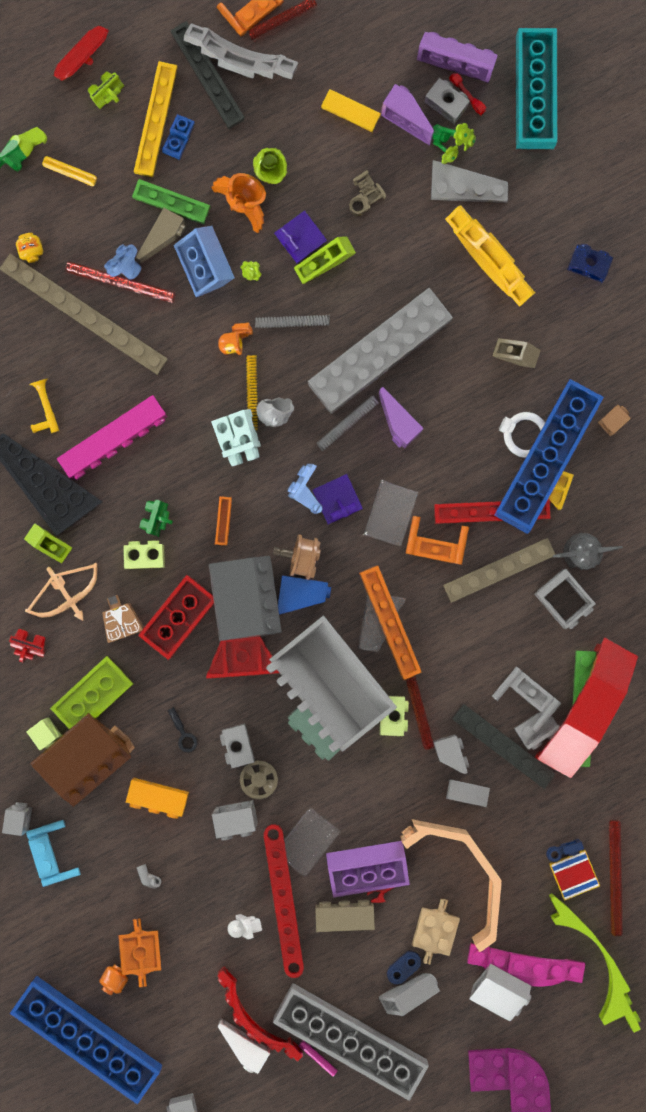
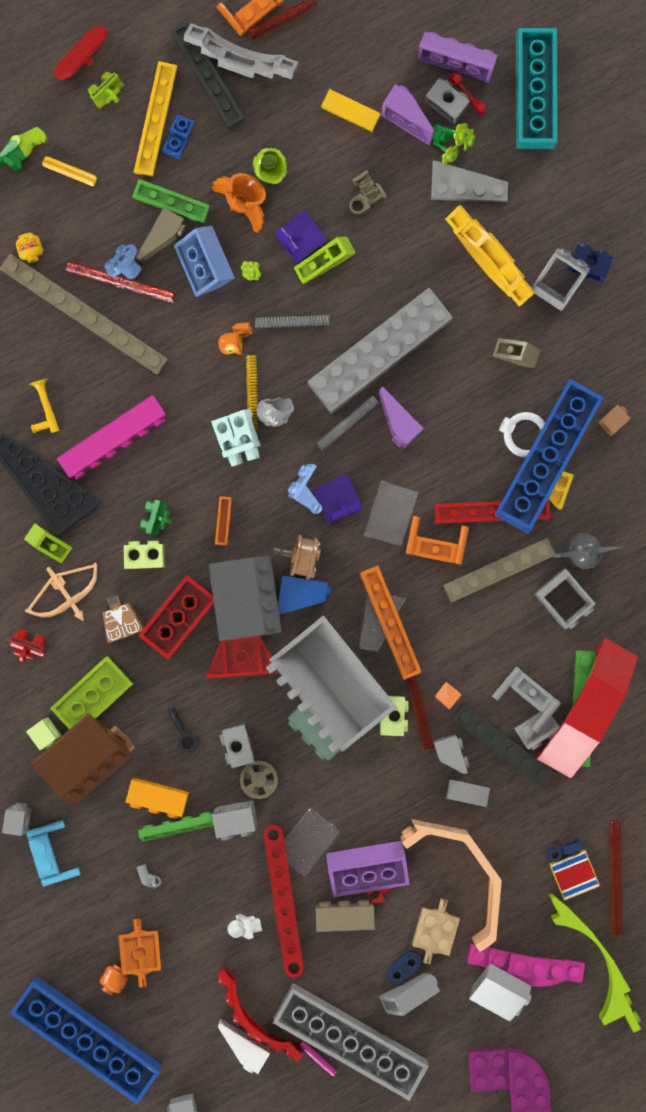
none -> bright green plate [138,812,214,842]
none -> orange slope [434,682,462,710]
none -> light grey window [532,248,590,311]

